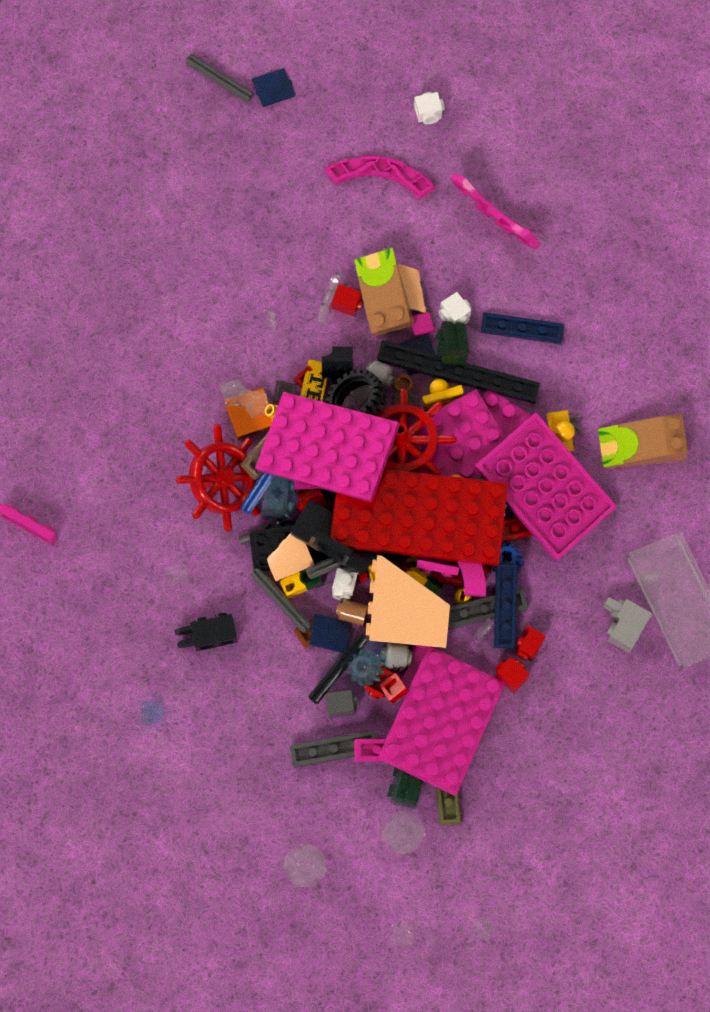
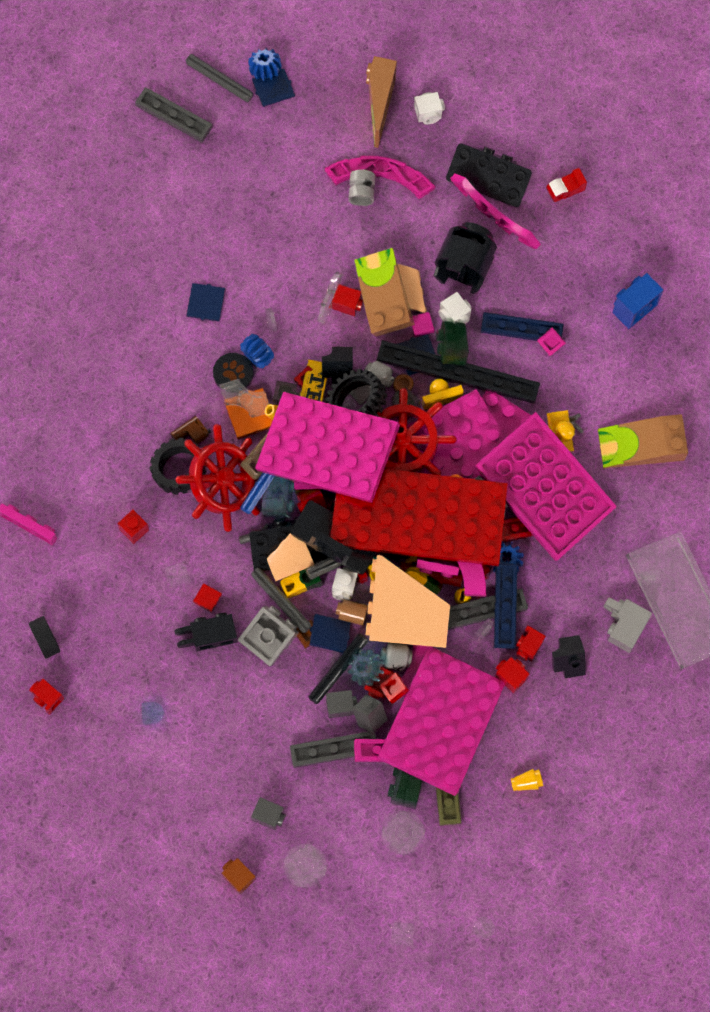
none -> black tyre [28,616,61,659]
none -> red brick [29,679,64,715]
none -> red brick [118,510,149,544]
none -> dark grey plate [135,87,213,142]
none -> black tyre [150,438,207,495]
none -> reddish brown piece [170,416,211,445]
none -> dark blue piece [186,283,225,321]
none -> red tile [193,583,222,613]
none -> black tile [213,353,253,393]
none -> dark orange brick [221,858,256,894]
none -> light grey plate [238,606,299,666]
none -> blue gear [240,334,274,369]
none -> blue gear [248,48,282,81]
none -> dark grey brick [251,797,286,830]
none -> light grey wheel [348,170,376,206]
none -> clear tile [351,582,374,605]
none -> dark grey brick [352,695,388,734]
none -> medium nougat slope [366,56,397,148]
none -> black piece [433,222,497,294]
none -> black bracket [446,143,532,207]
none -> yellow cone [511,768,544,791]
none -> dark pink tile [537,327,566,356]
none -> red leg [546,168,587,202]
none -> black brick [552,635,586,678]
none -> blue brick [612,273,664,329]

